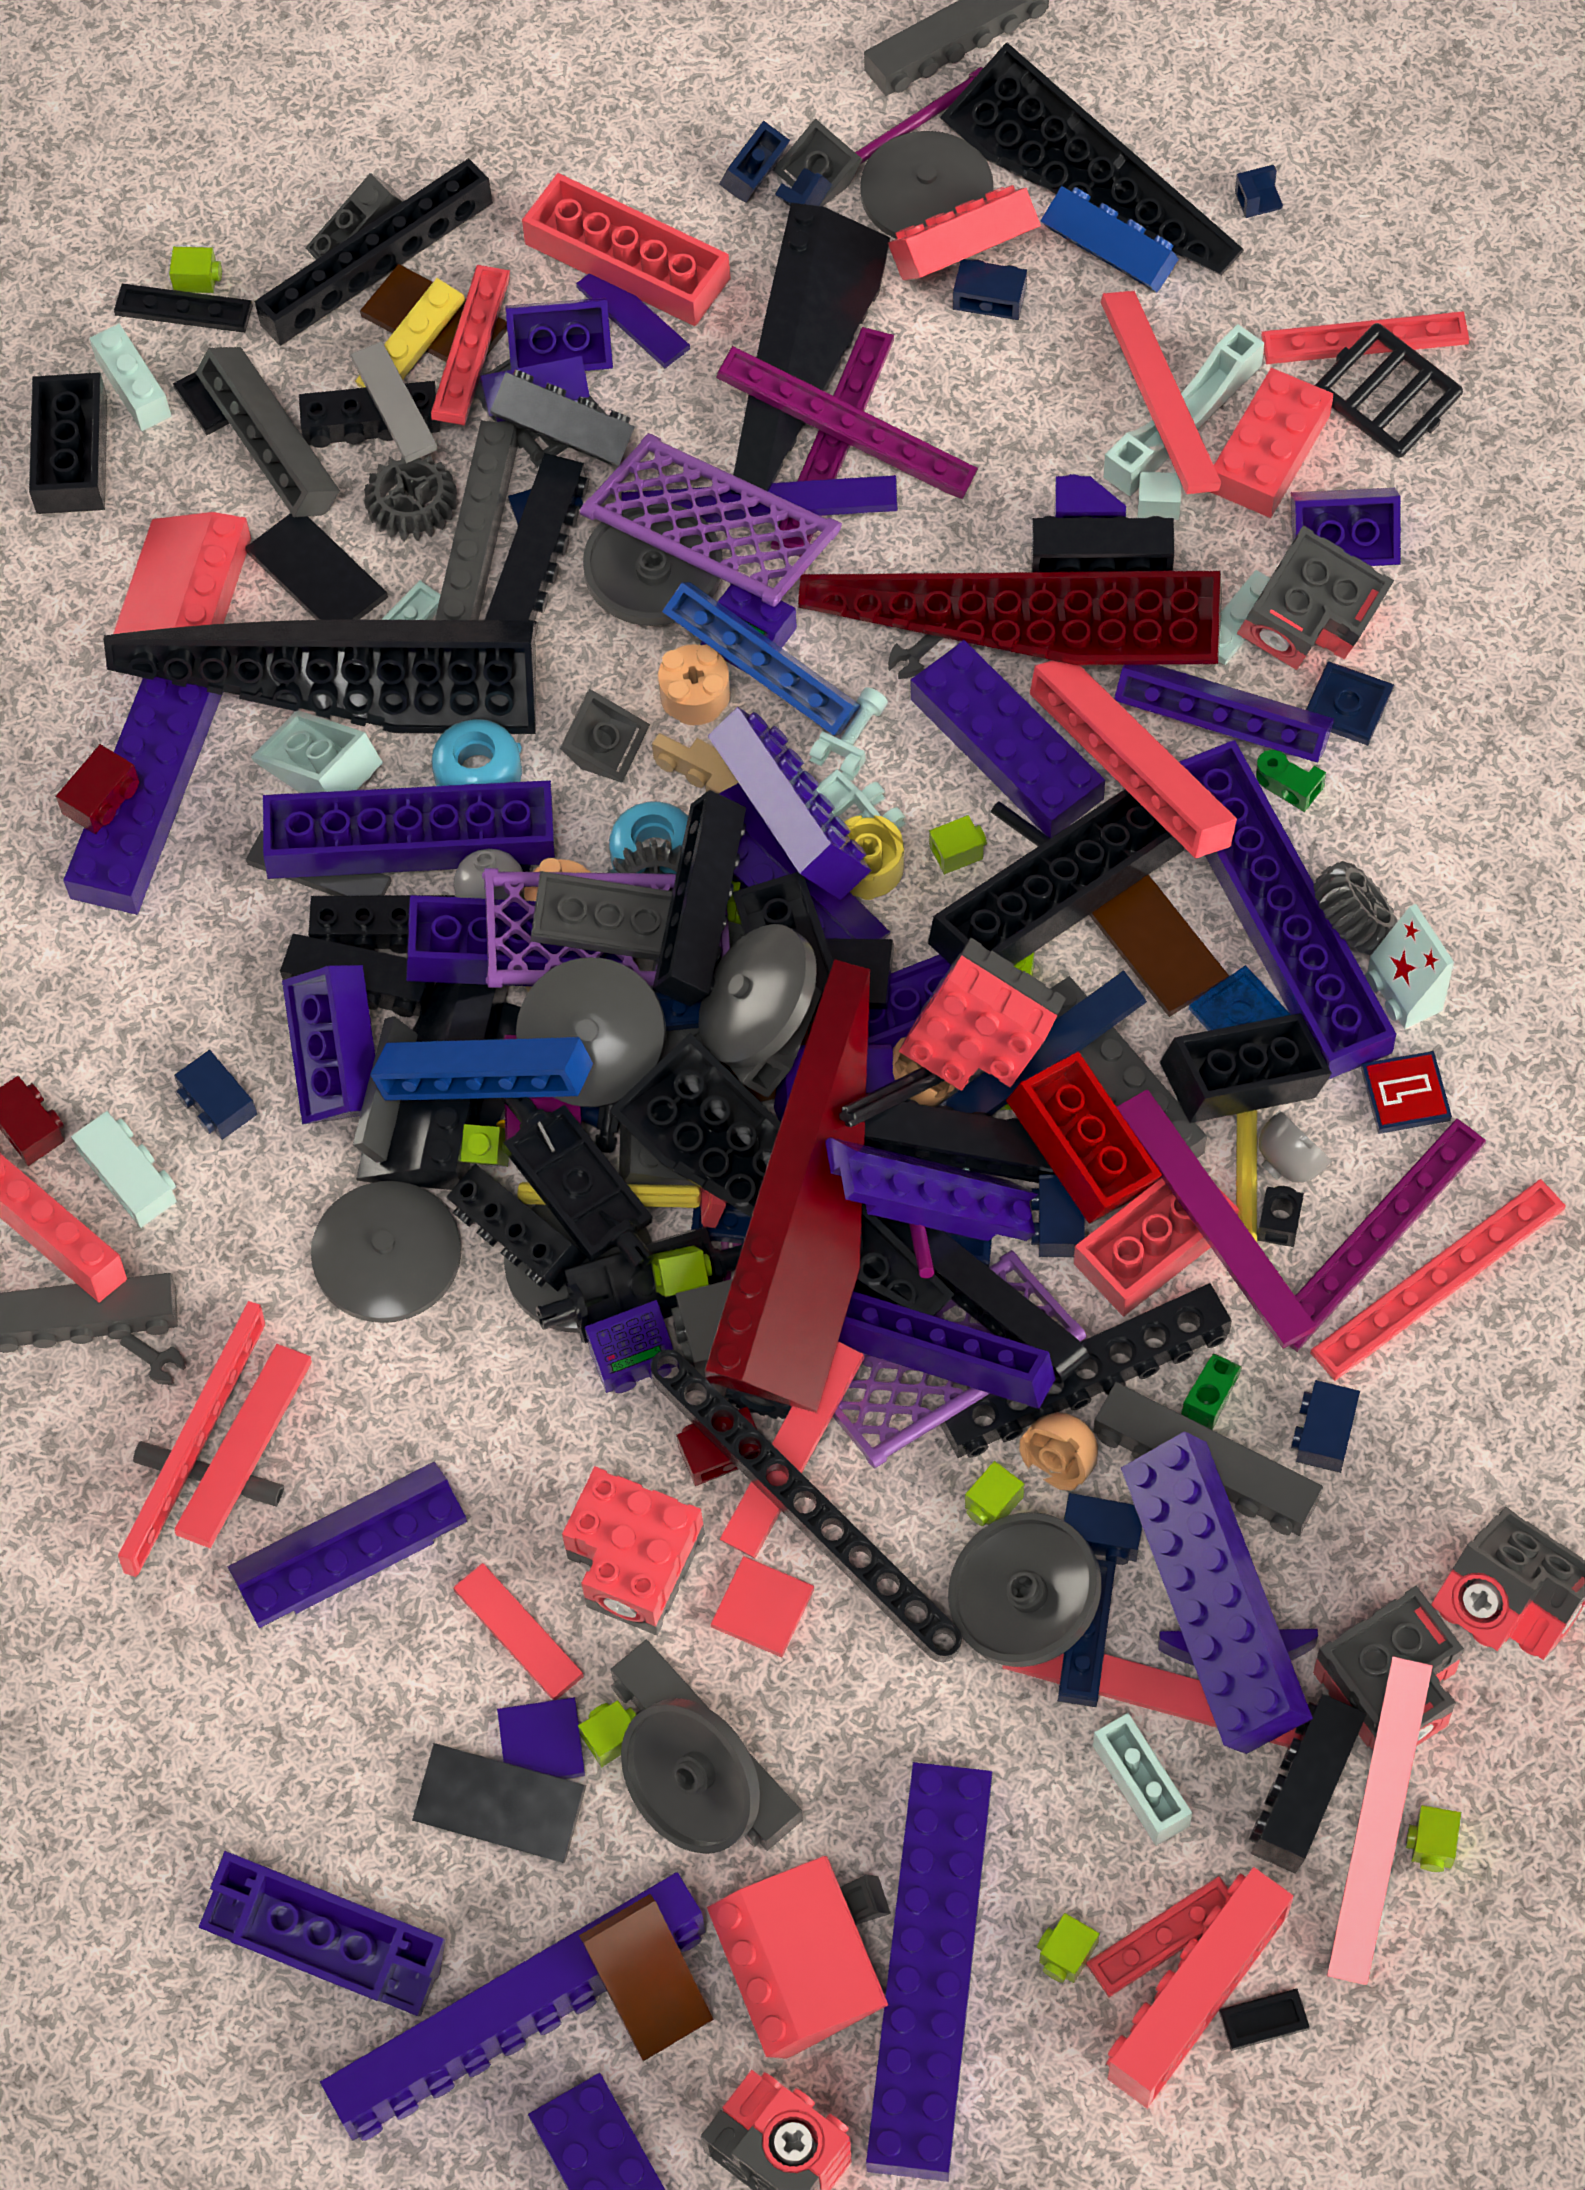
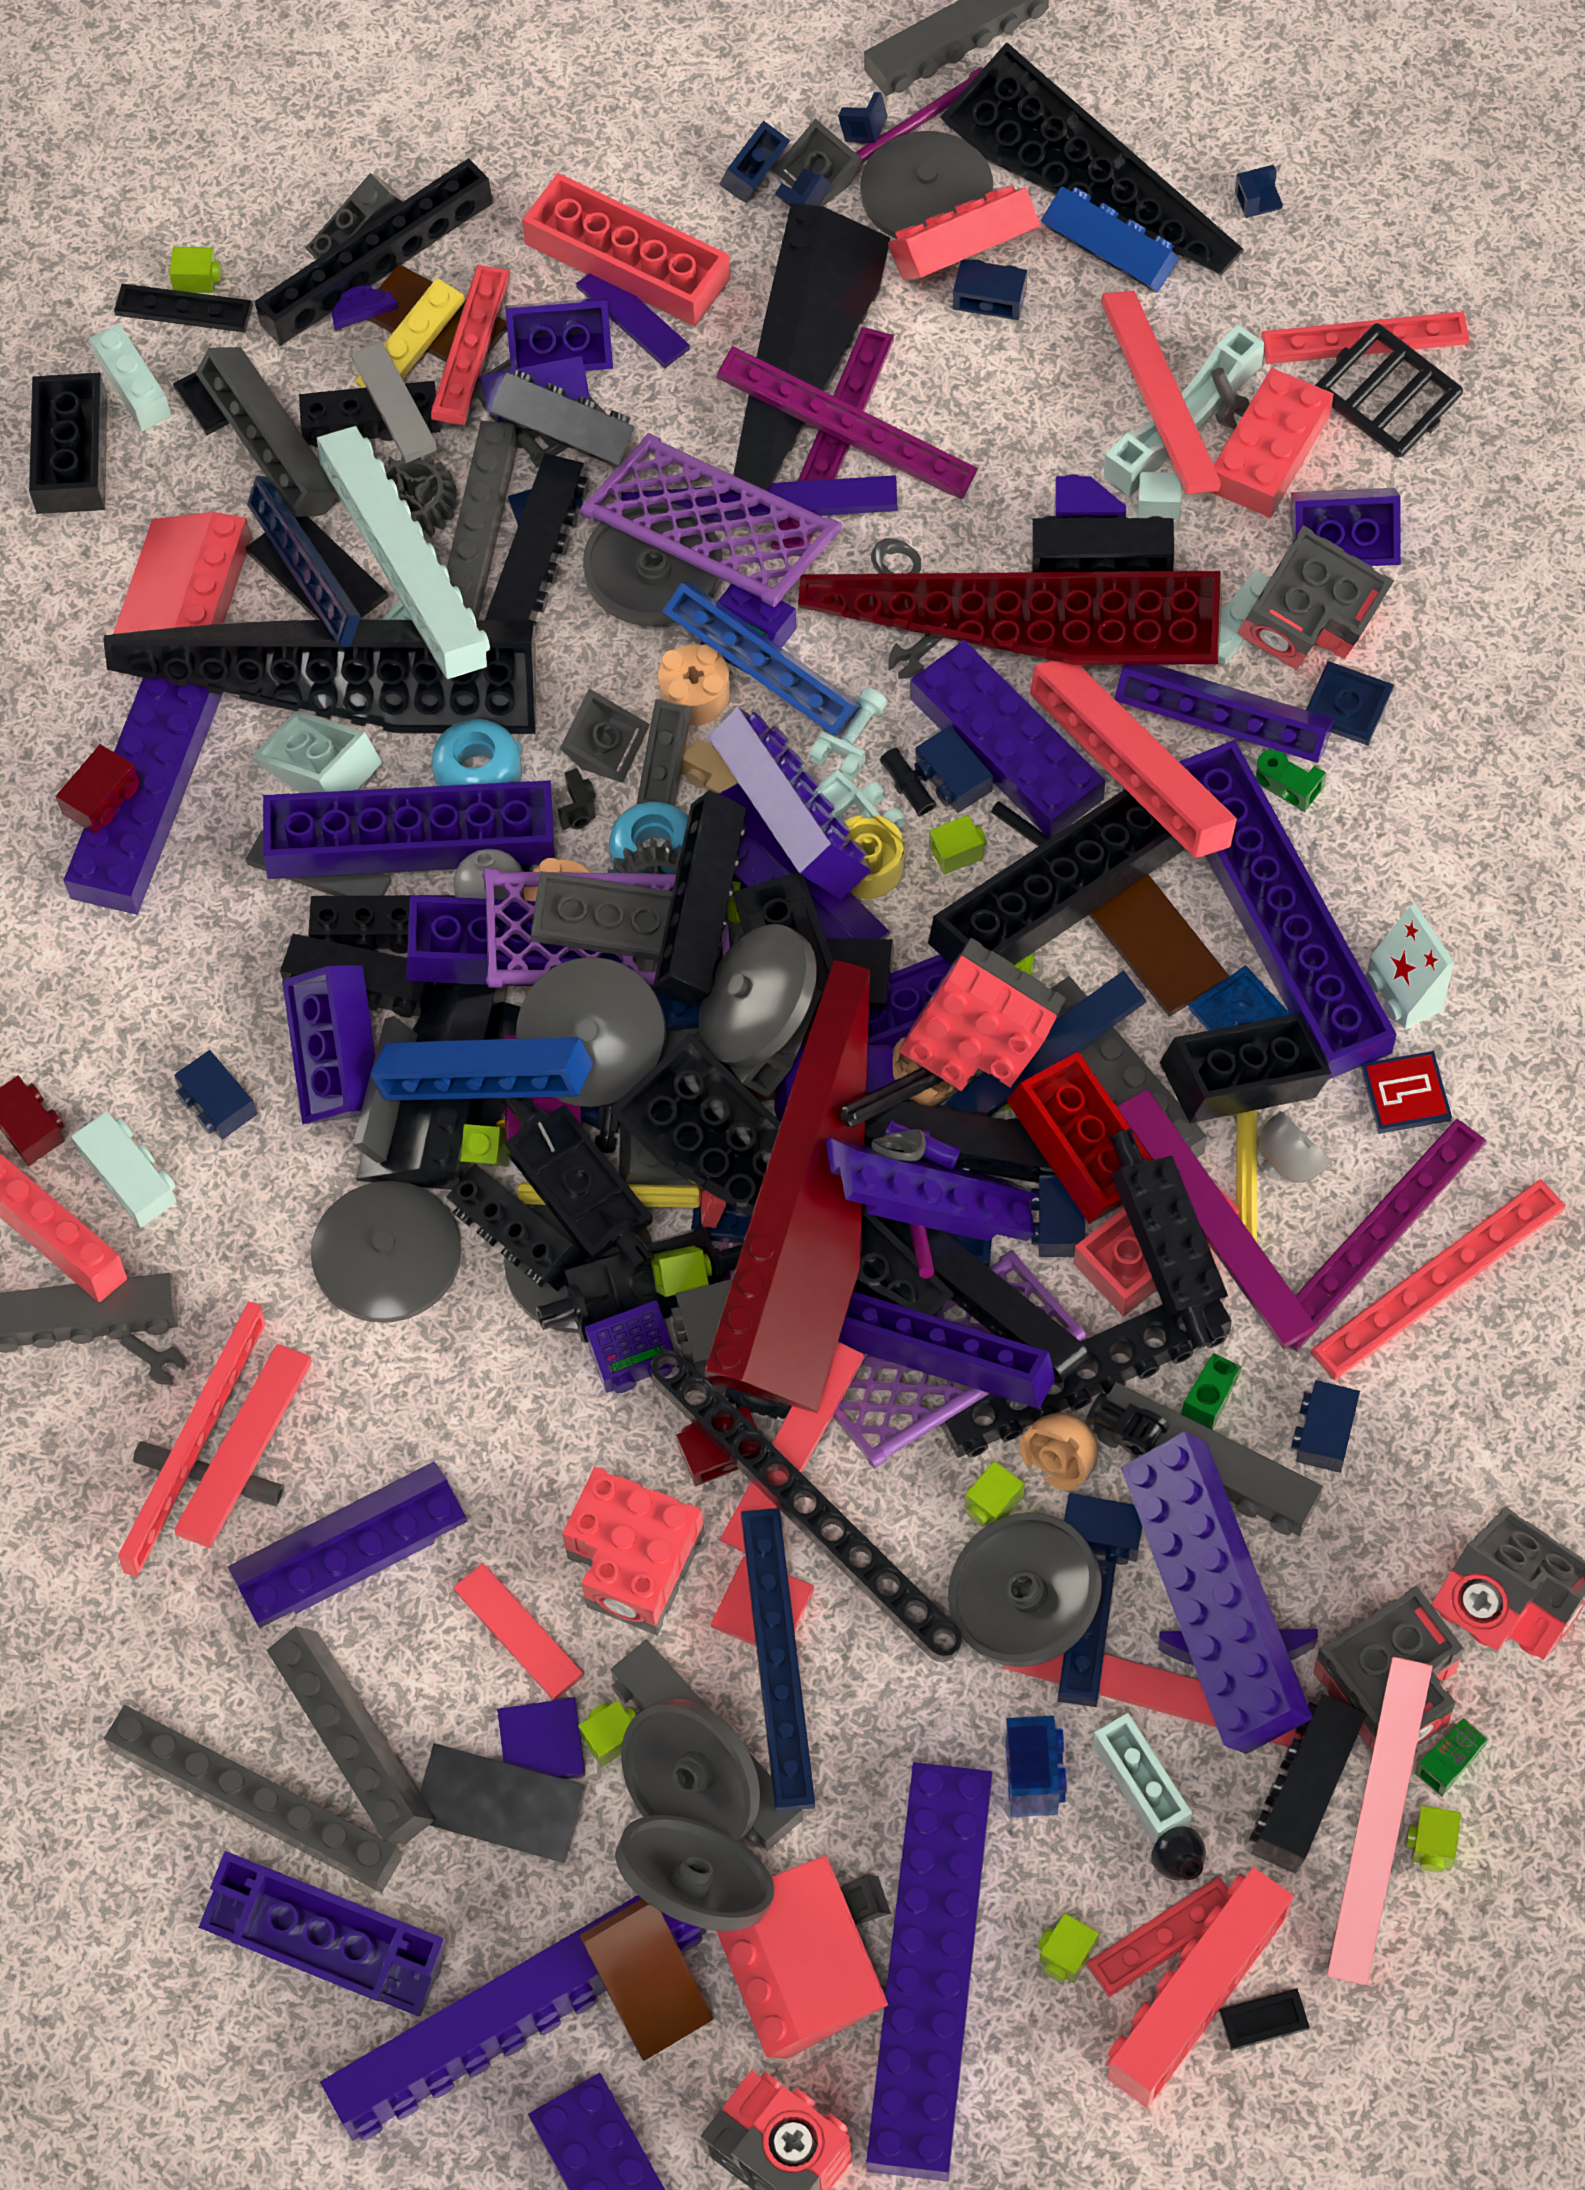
black brick [1257,1186,1304,1247] -> none
dark grey gear [1314,861,1398,955] -> none
none -> dark grey brick [104,1704,402,1893]
none -> dark blue tile [247,475,361,647]
none -> dark grey brick [267,1626,435,1844]
none -> light aqua brick [317,426,490,679]
none -> dark purple tile [332,285,398,330]
none -> pearl dark grey bracket [558,768,596,830]
none -> dark grey dish [615,1815,774,1931]
none -> dark grey tile [636,699,693,805]
none -> dark blue tile [741,1508,815,1812]
none -> dark blue panel [838,92,888,143]
none -> dark grey piece [871,538,921,574]
none -> dark grey piece [872,1129,926,1161]
none -> black pin [880,748,937,817]
none -> dark purple pin [883,1119,961,1171]
none -> dark blue brick [914,726,993,813]
none -> clear blue brick [1005,1716,1067,1817]
none -> black connector [1085,1392,1169,1458]
none -> black plate [1109,1129,1228,1350]
none -> black brick [1151,1826,1206,1881]
none -> dark grey bar [1211,368,1250,429]
none -> green leg [1415,1718,1489,1797]

